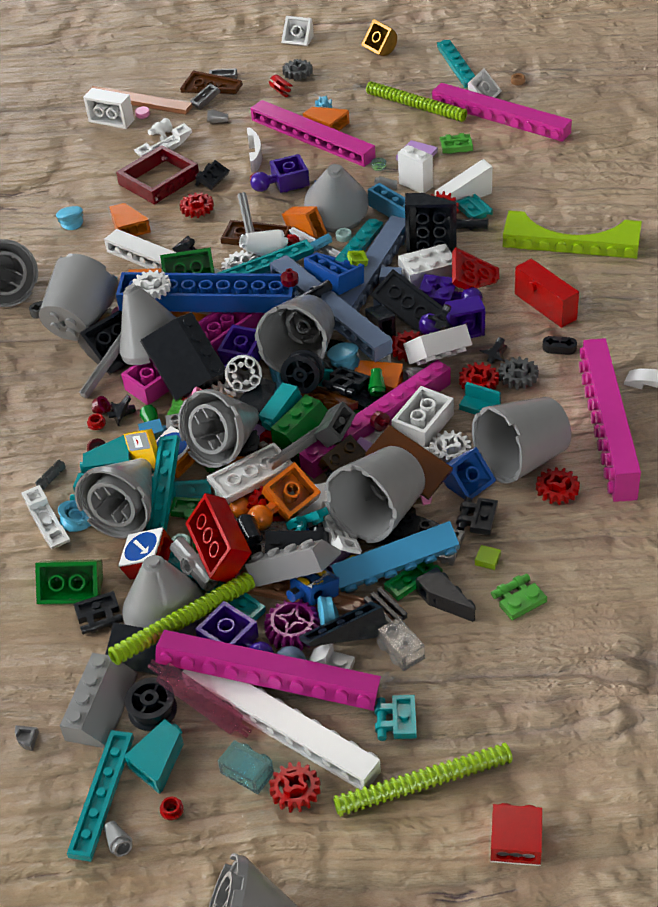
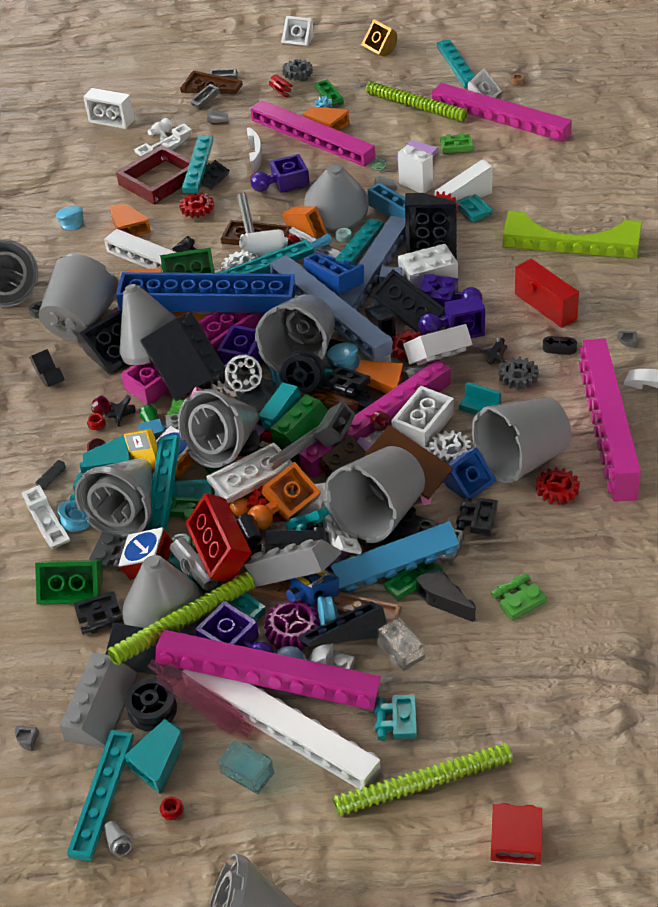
light grey axle [79,333,121,398] -> none
tile [86,86,193,115] -> none
white gear [132,270,171,299] -> none
bright pink tile [135,106,150,119] -> none
red gear [269,762,321,813] -> none
dark red tile [281,268,299,287] -> none
black pin [302,280,333,298] -> none
lime tile [347,250,368,266] -> none
black tile [364,587,407,629] -> none
green cone [368,368,387,397] -> none
black piece [427,304,453,330] -> none
red plate [452,247,500,290] -> none
black pin [457,217,489,230] -> none
red gear [459,362,499,390] -> none
lime tile [475,545,501,570] -> none
none -> black brick [29,349,65,387]
none -> dark grey plate [89,532,128,571]
none -> teal plate [182,135,214,193]
none -> green plate [315,79,344,107]
none -> flat silver tile [618,331,637,348]

